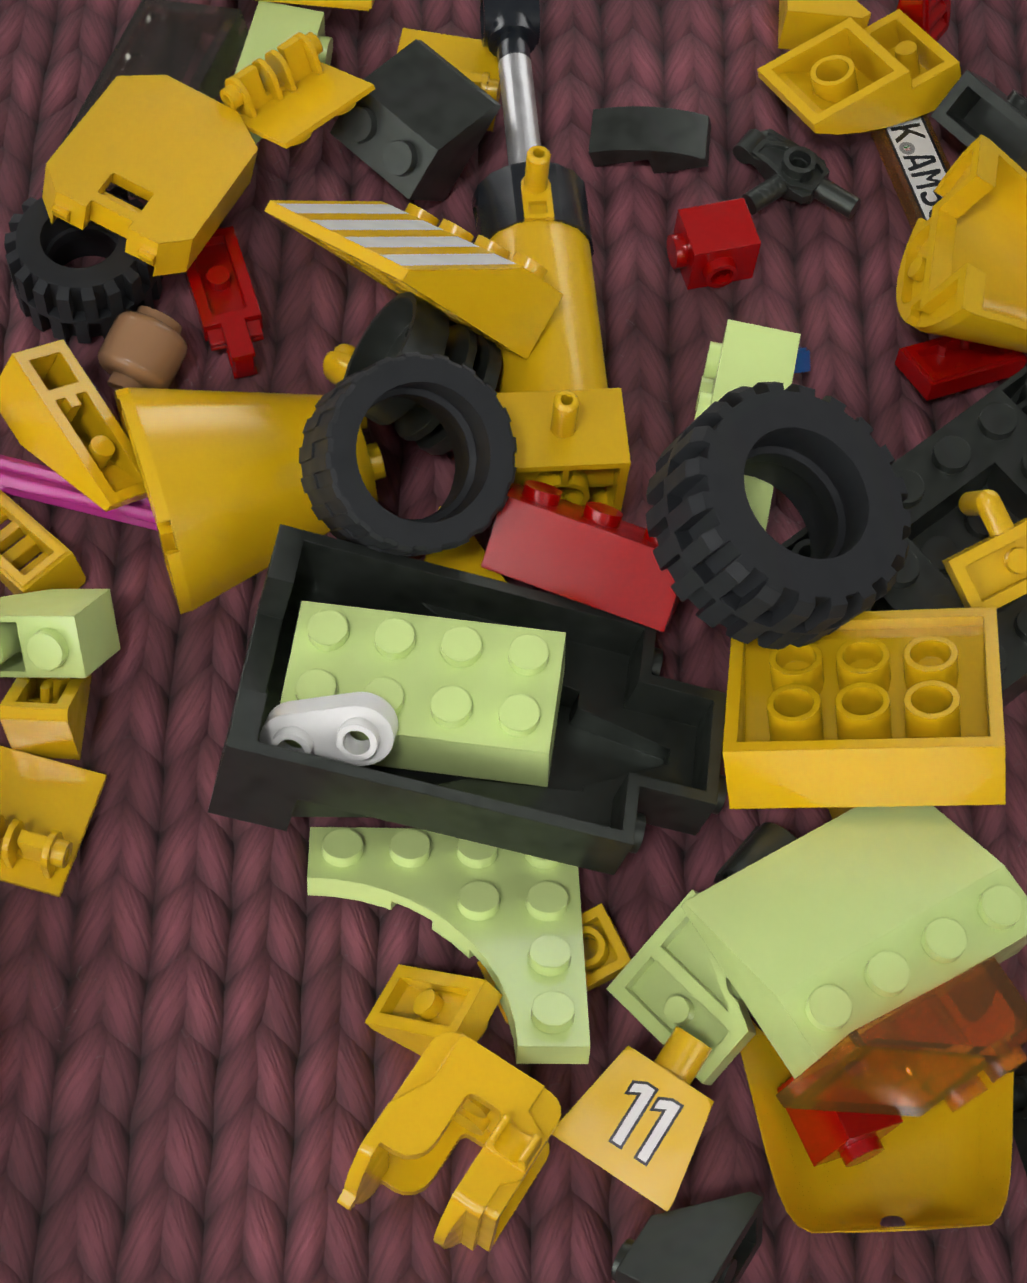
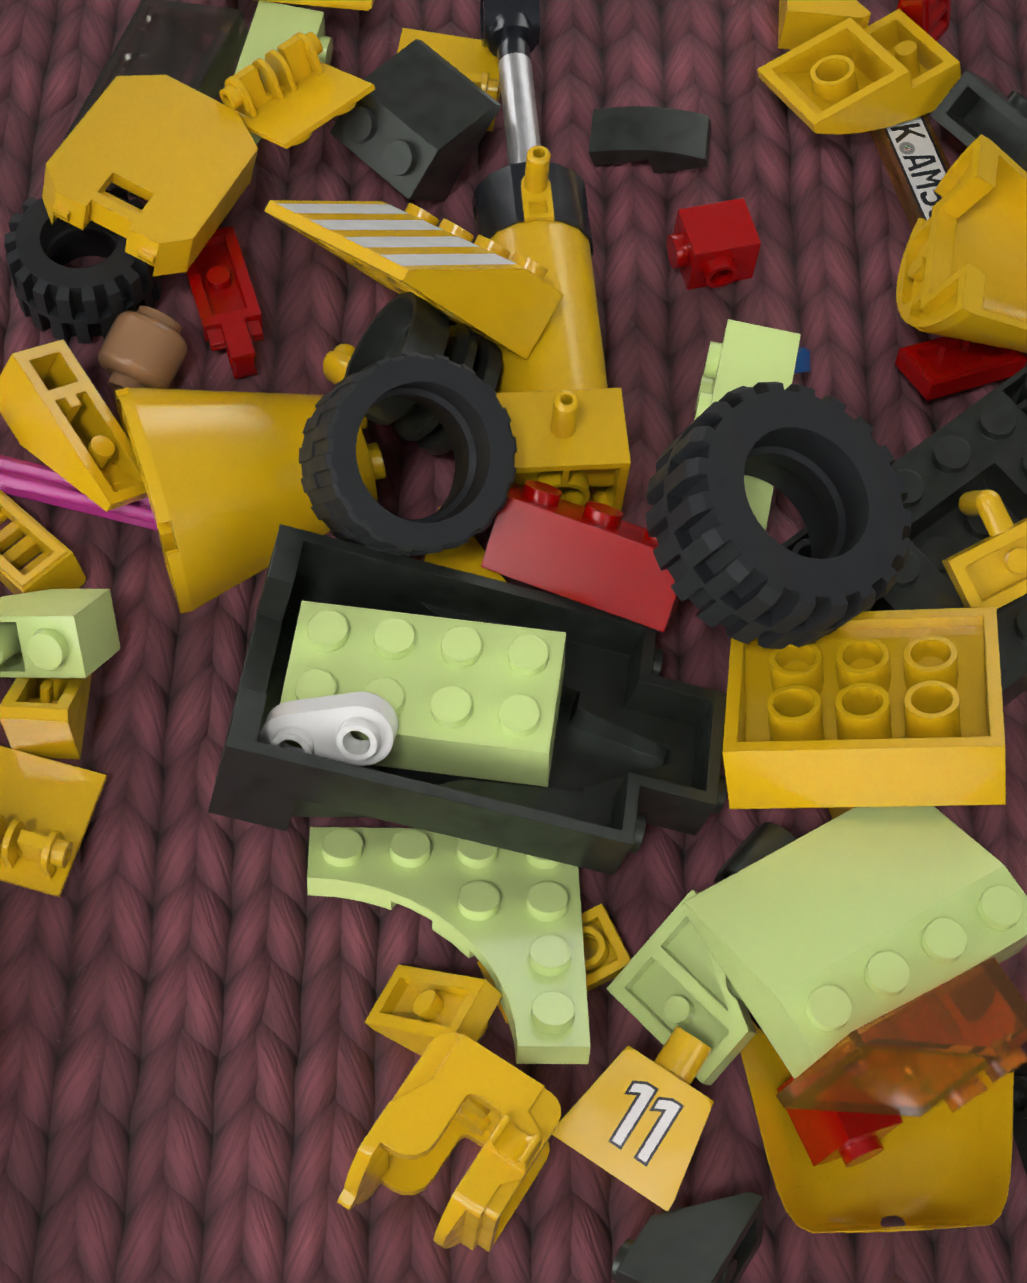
pearl dark grey piece [733,129,861,219] -> none

